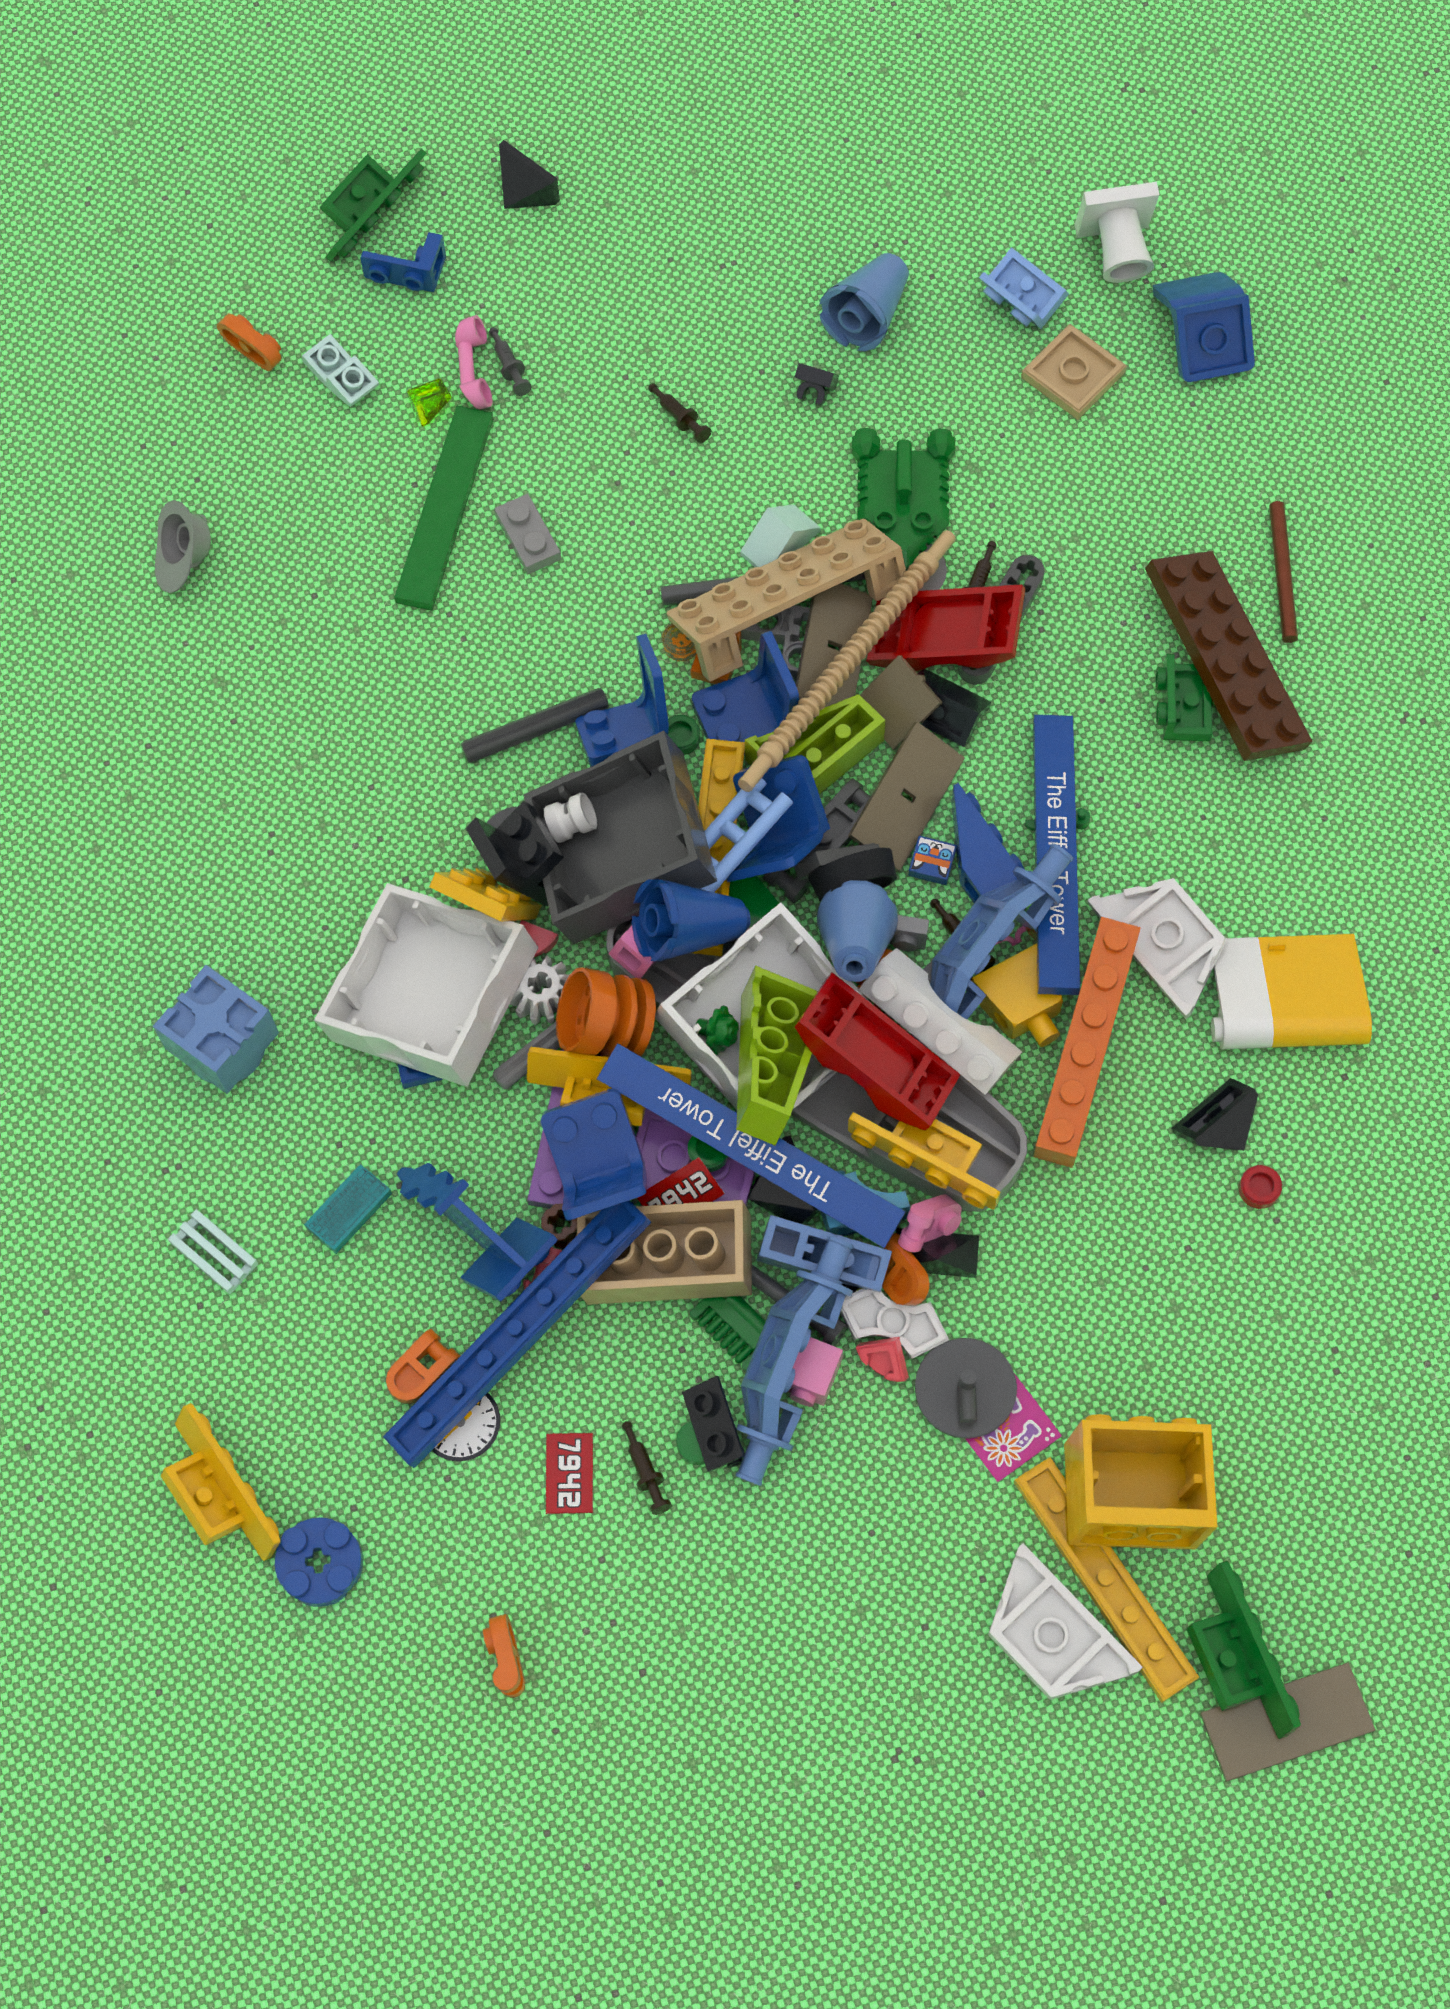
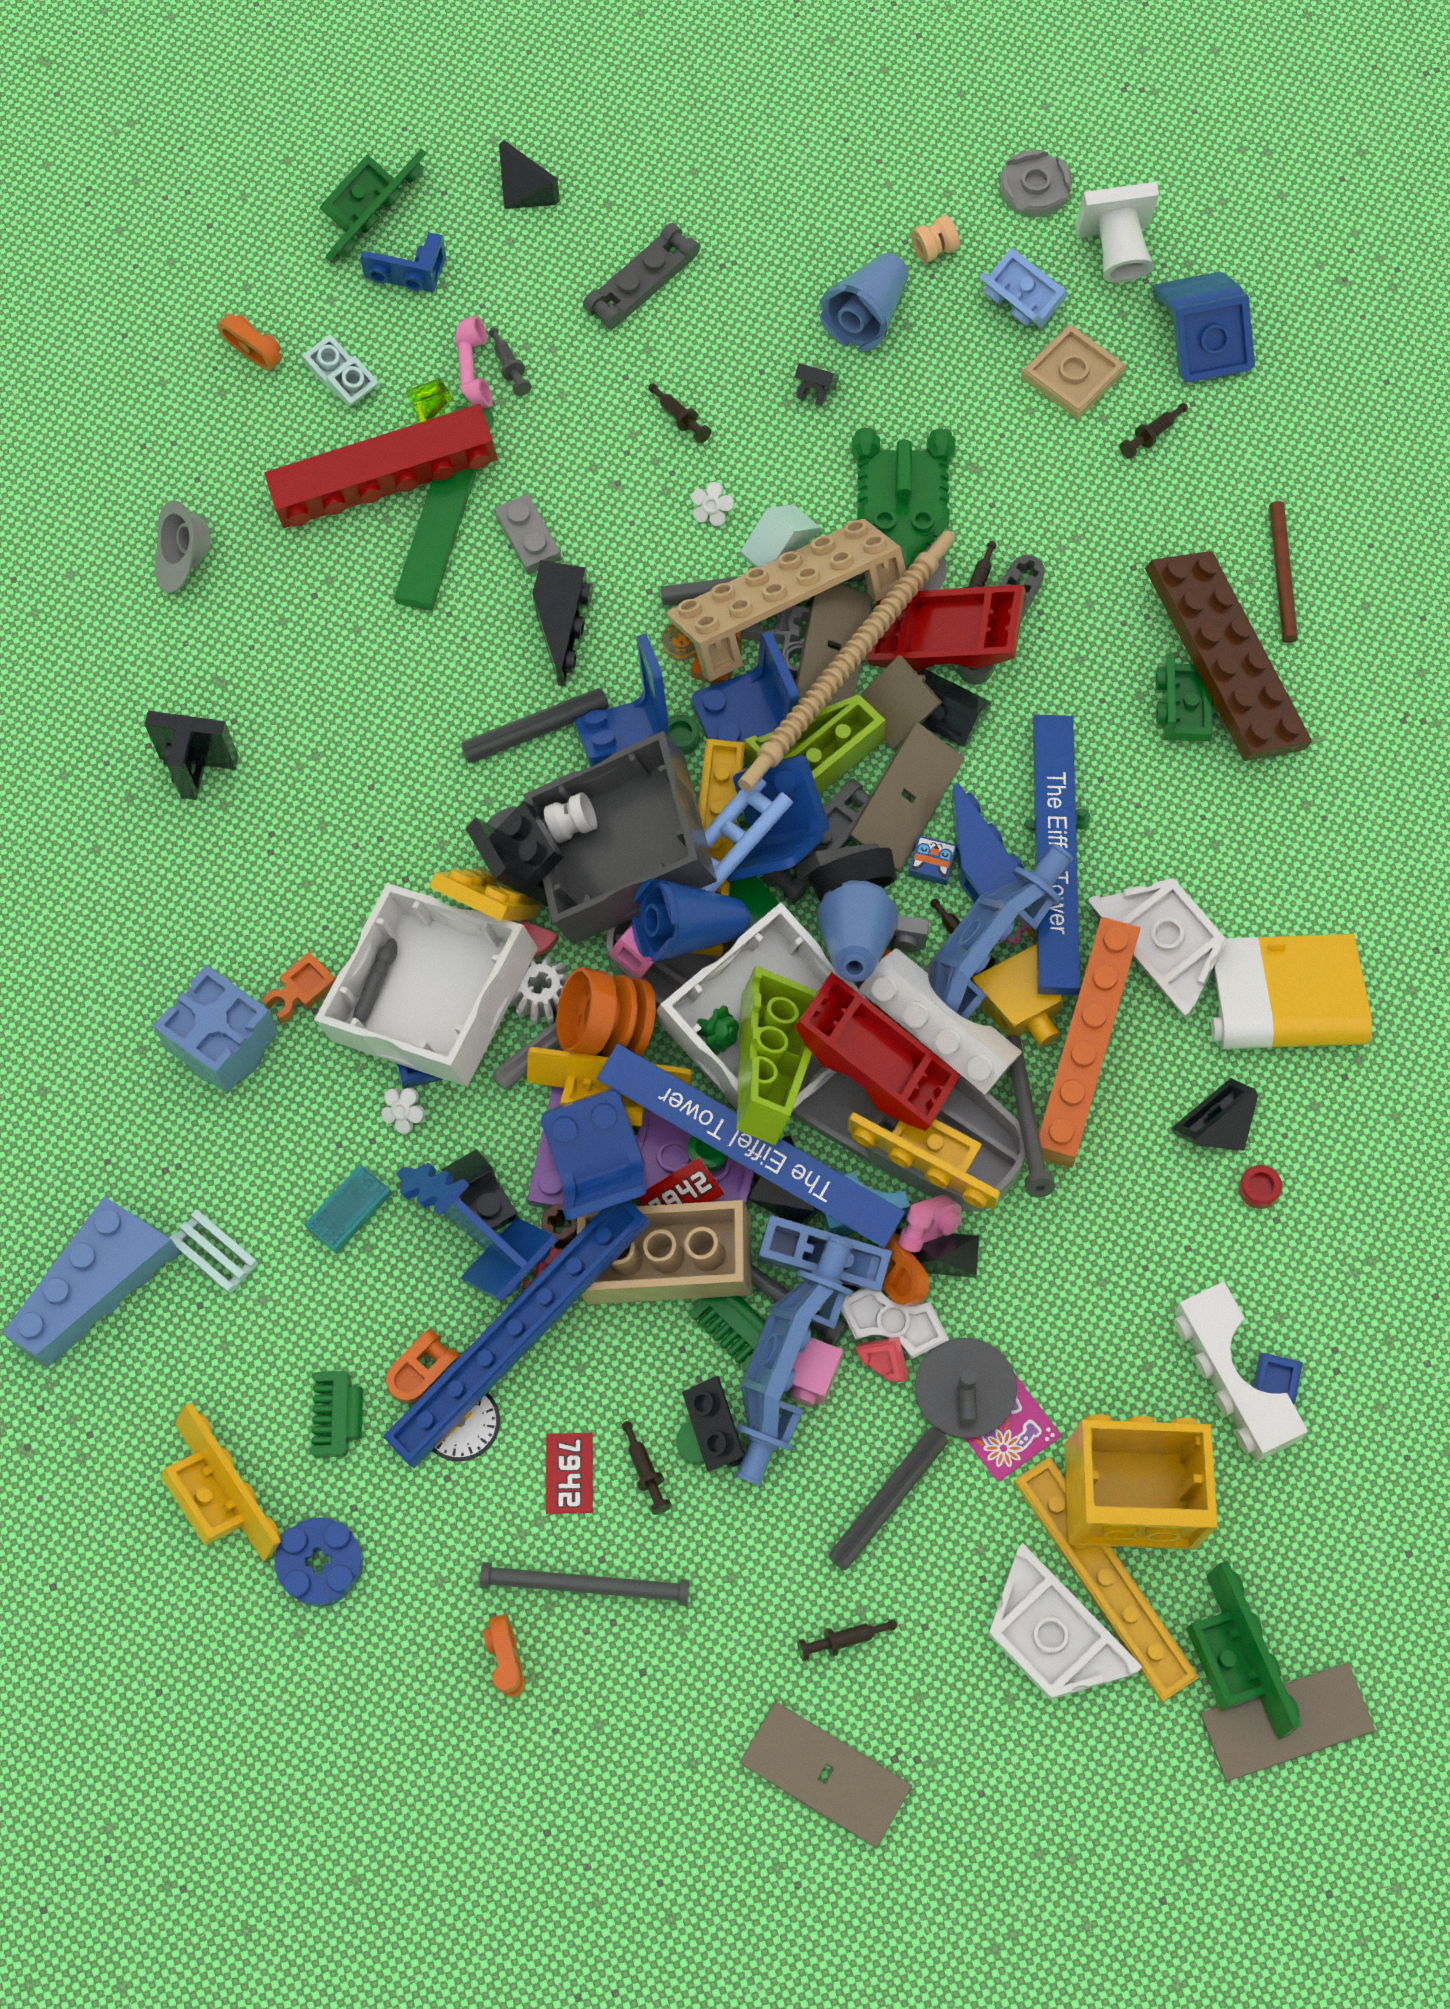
none -> medium blue wedge [2,1196,181,1368]
none -> black bracket [144,711,239,800]
none -> orange plate [262,952,336,1024]
none -> red brick [264,404,498,528]
none -> green piece [309,1371,363,1458]
none -> dark grey piece [353,938,397,1024]
none -> white plant [381,1087,425,1133]
none -> black slope [441,1149,519,1231]
none -> dark grey bar [480,1562,690,1606]
none -> black slope [532,560,593,686]
none -> dark grey plate [583,223,701,329]
none -> white plant [691,482,734,526]
none -> dark tan piece [739,1701,913,1849]
none -> dark brown piece [797,1619,897,1662]
none -> dark grey axle [829,1427,948,1570]
none -> light nougat wheel [911,215,960,264]
none -> light grey tile [999,150,1072,217]
none -> dark grey bar [1006,1035,1055,1198]
none -> dark brown piece [1119,403,1188,459]
none -> white arch [1173,1281,1308,1463]
none -> blue tile [1253,1352,1303,1405]

